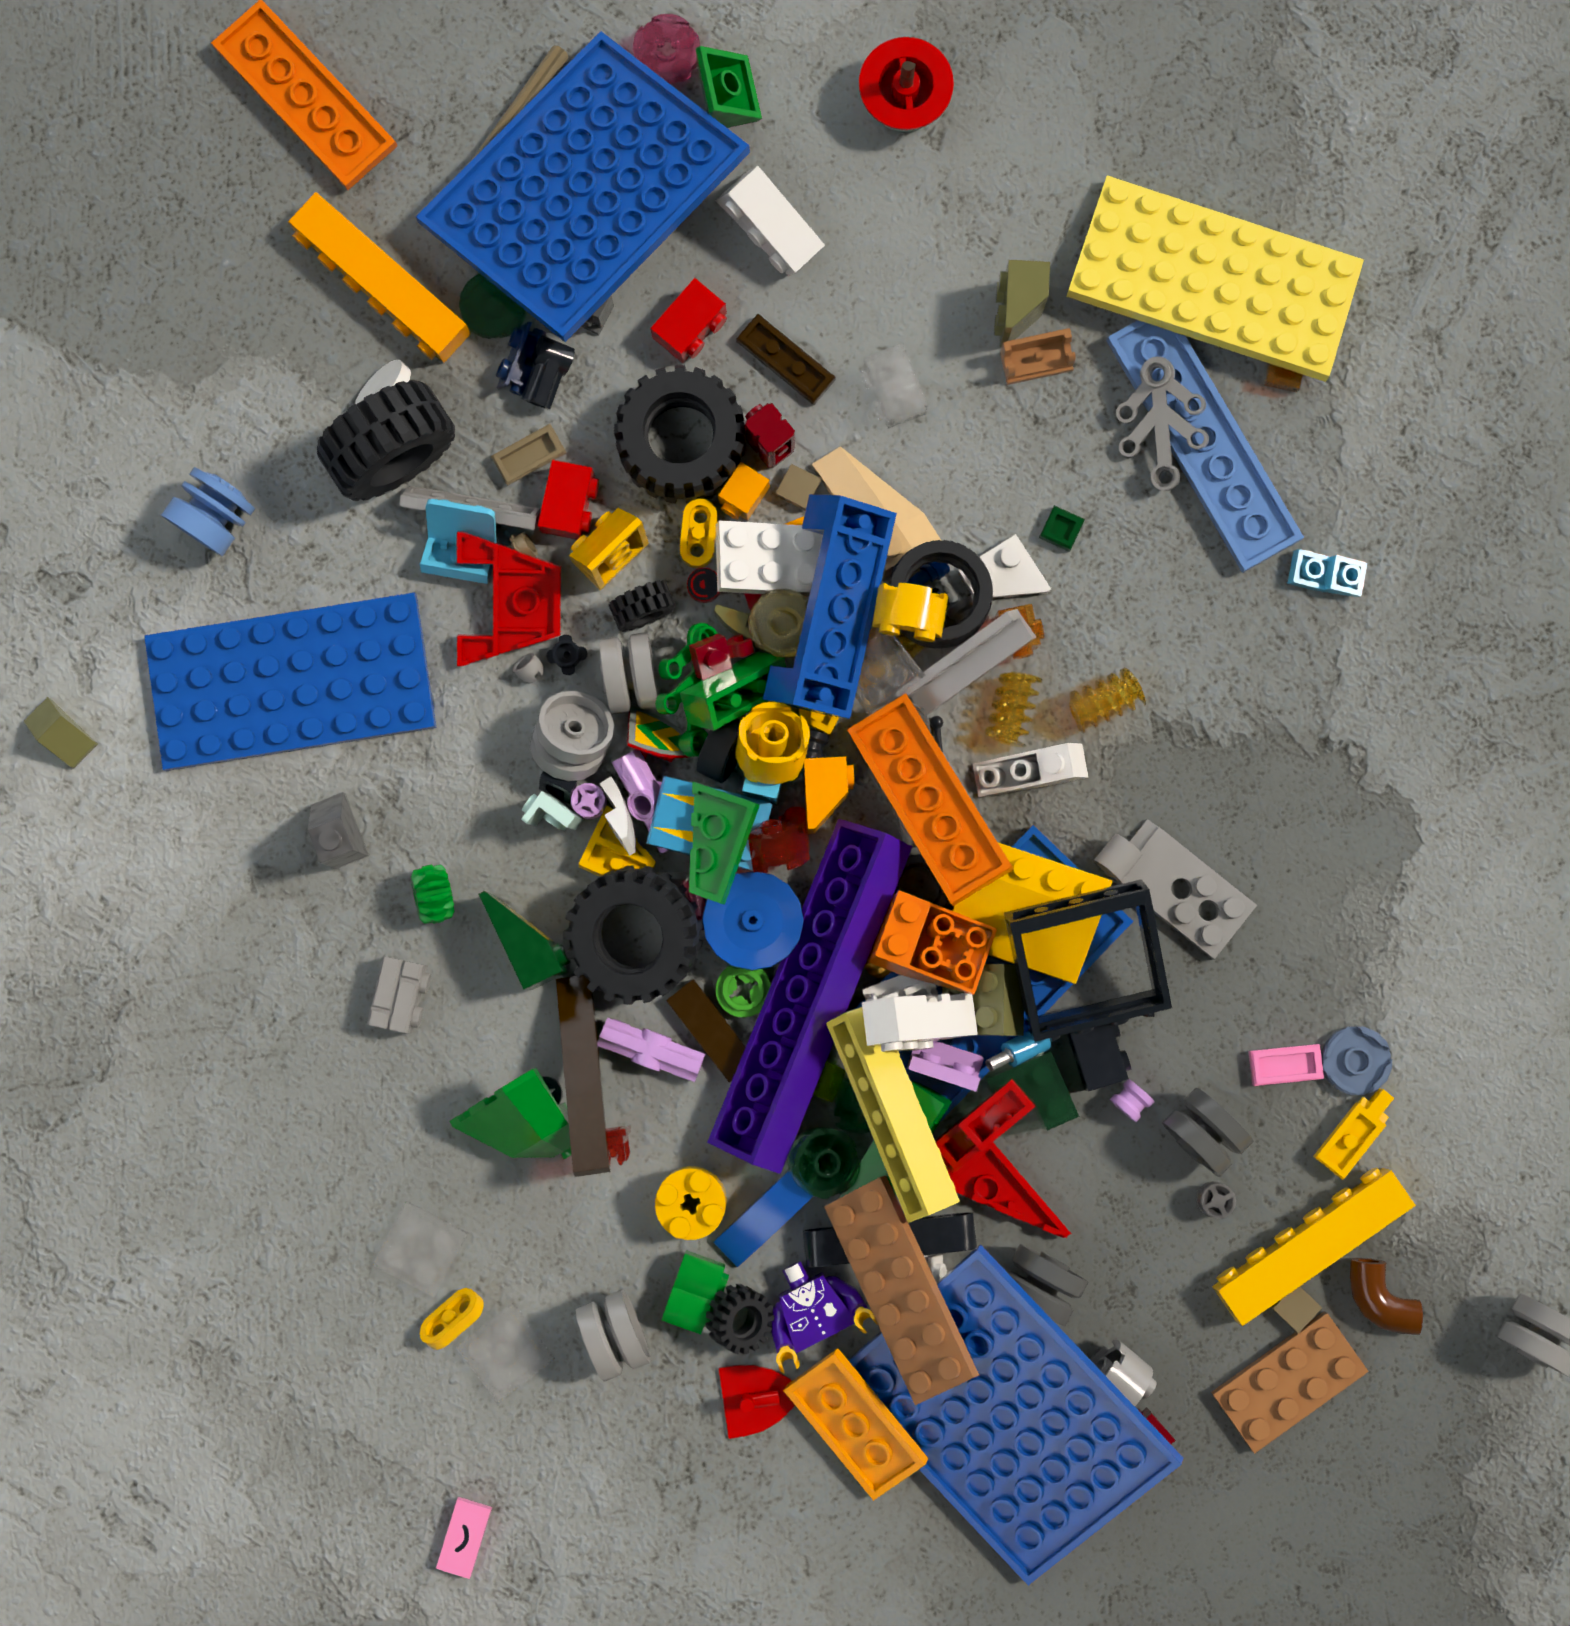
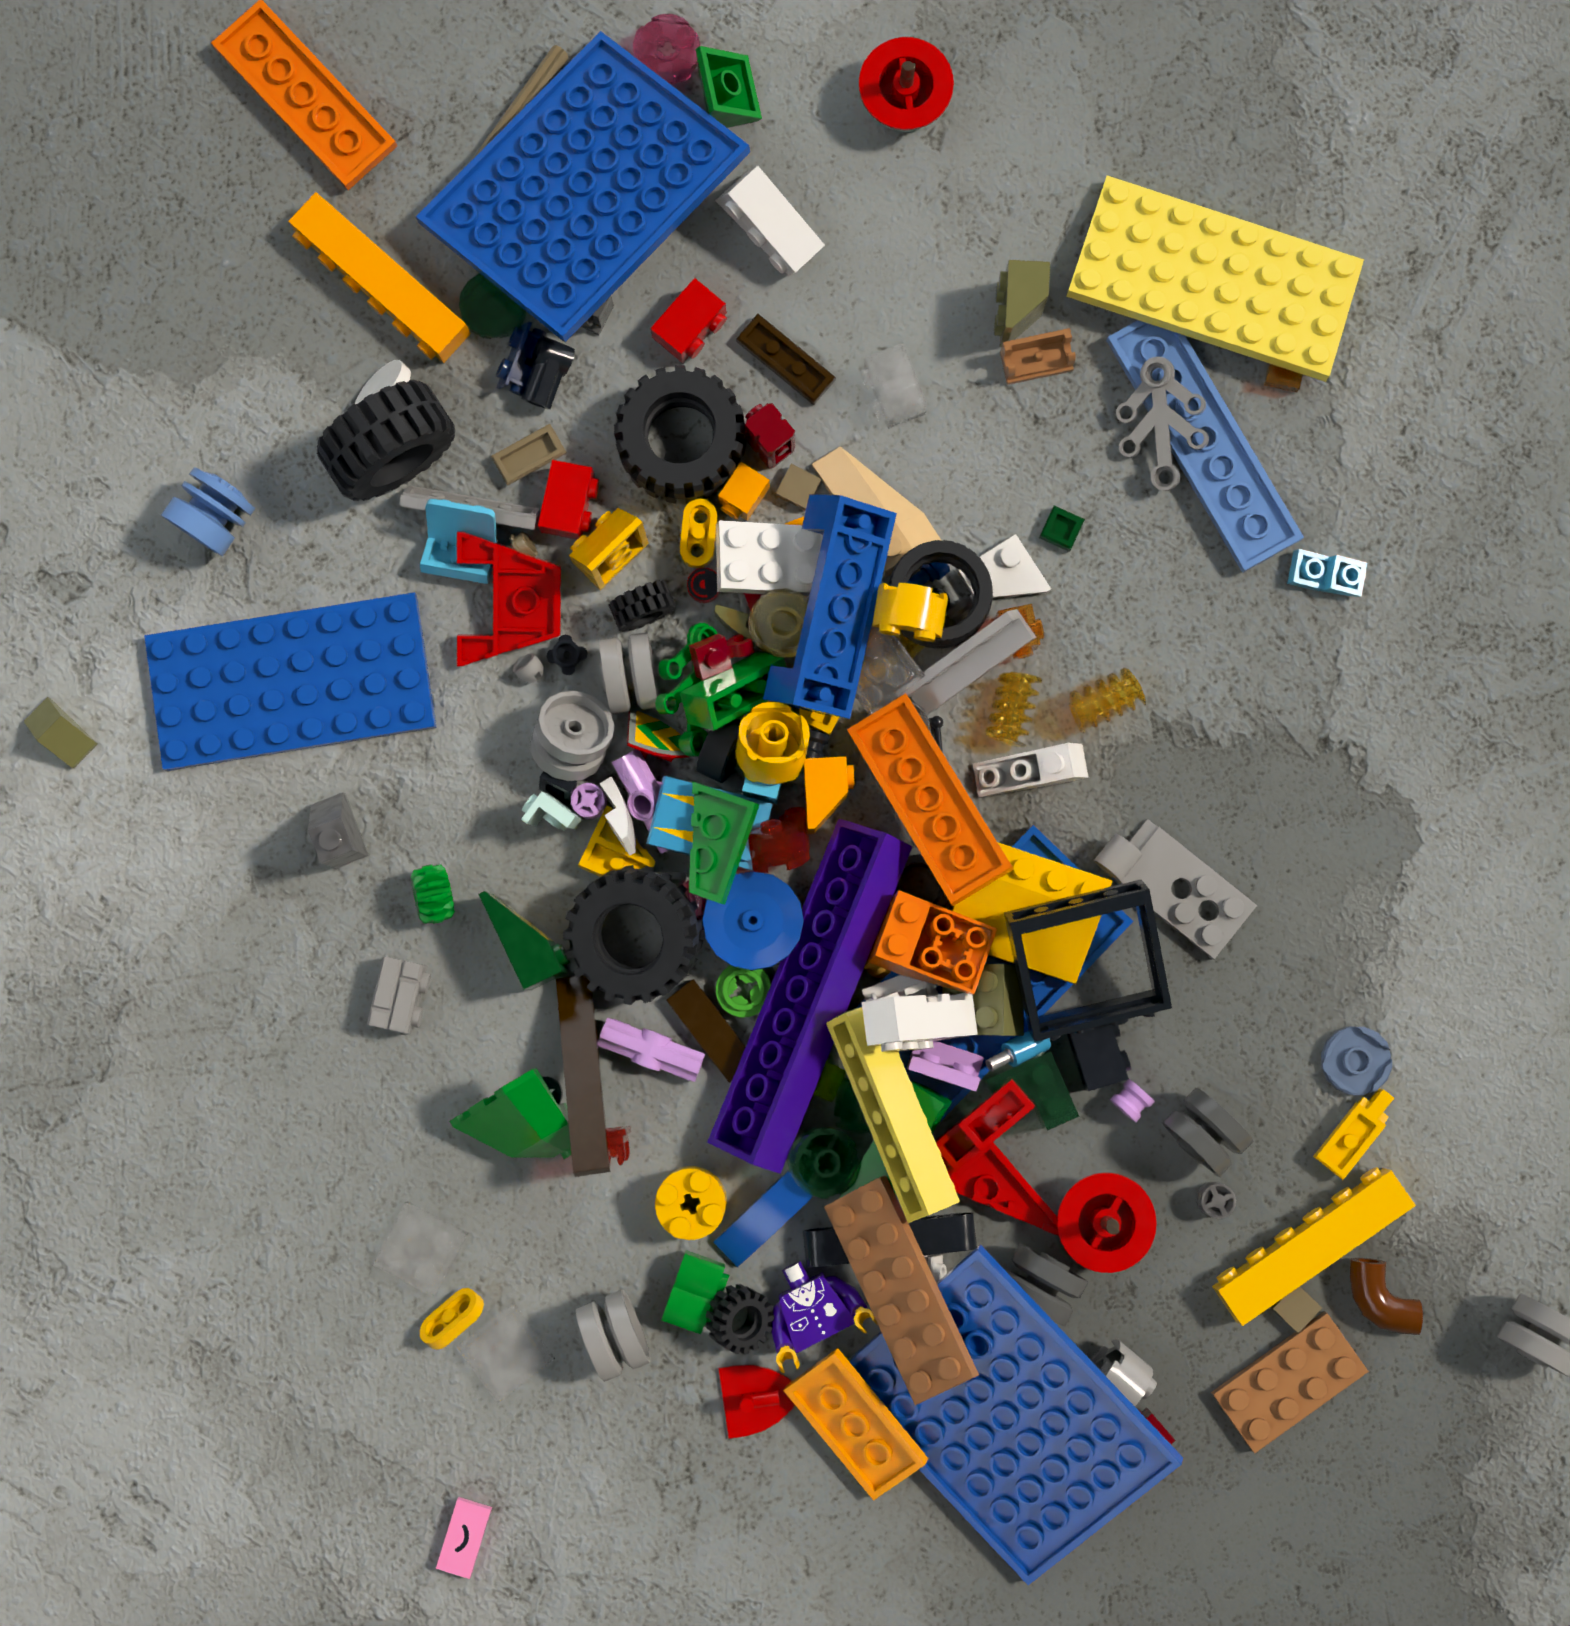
bright pink tile [1248,1044,1324,1086] -> none
none -> red piece [1057,1173,1157,1273]

